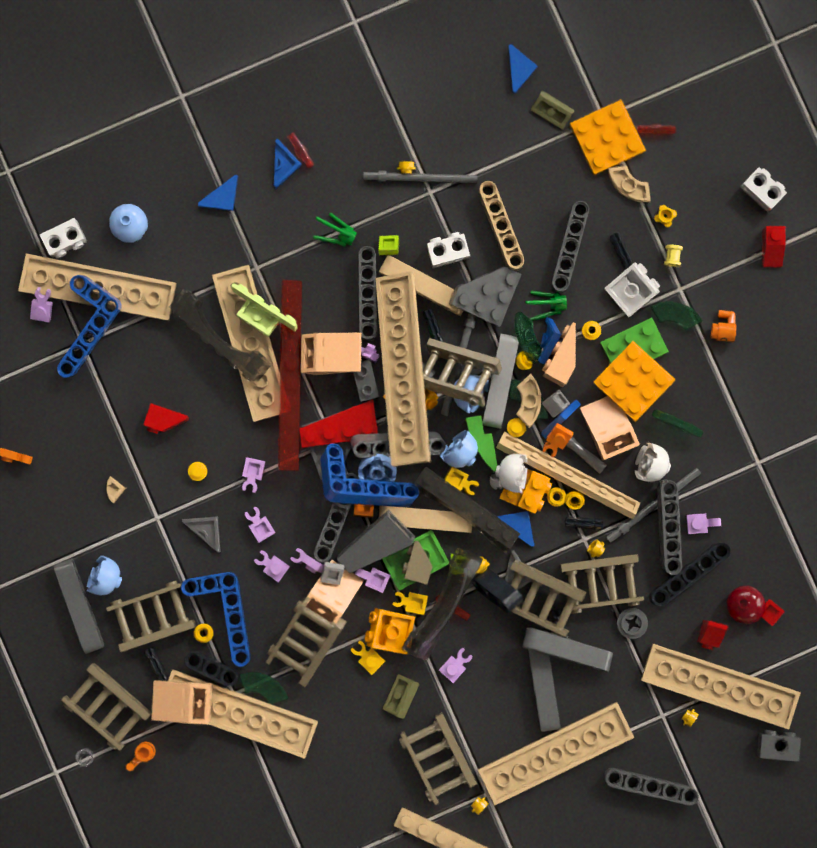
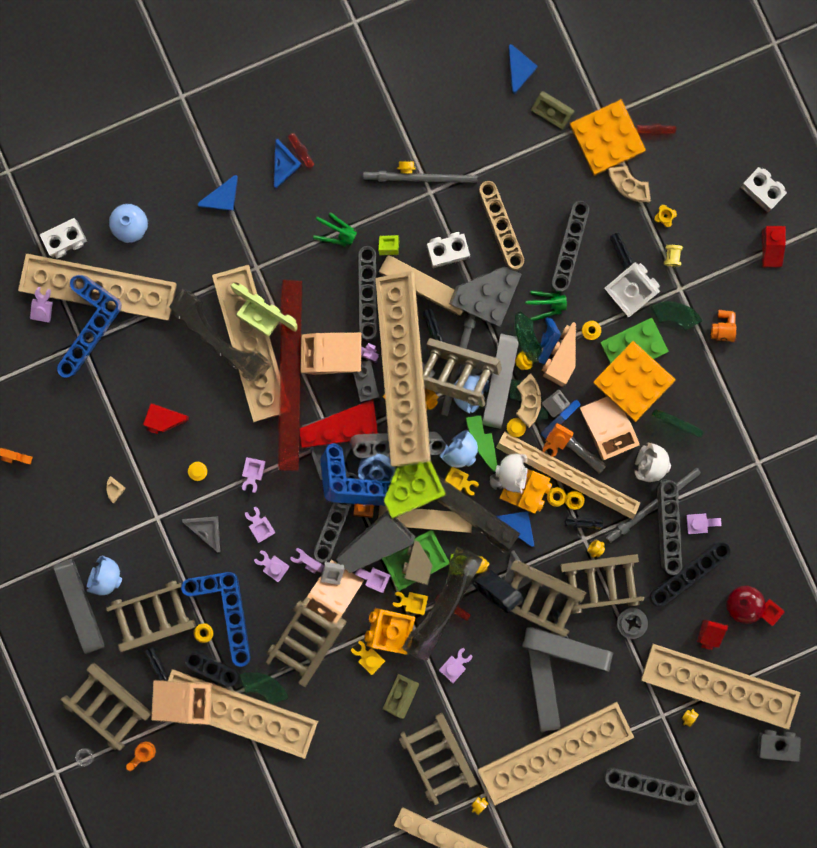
none -> lime plate [384,461,446,519]

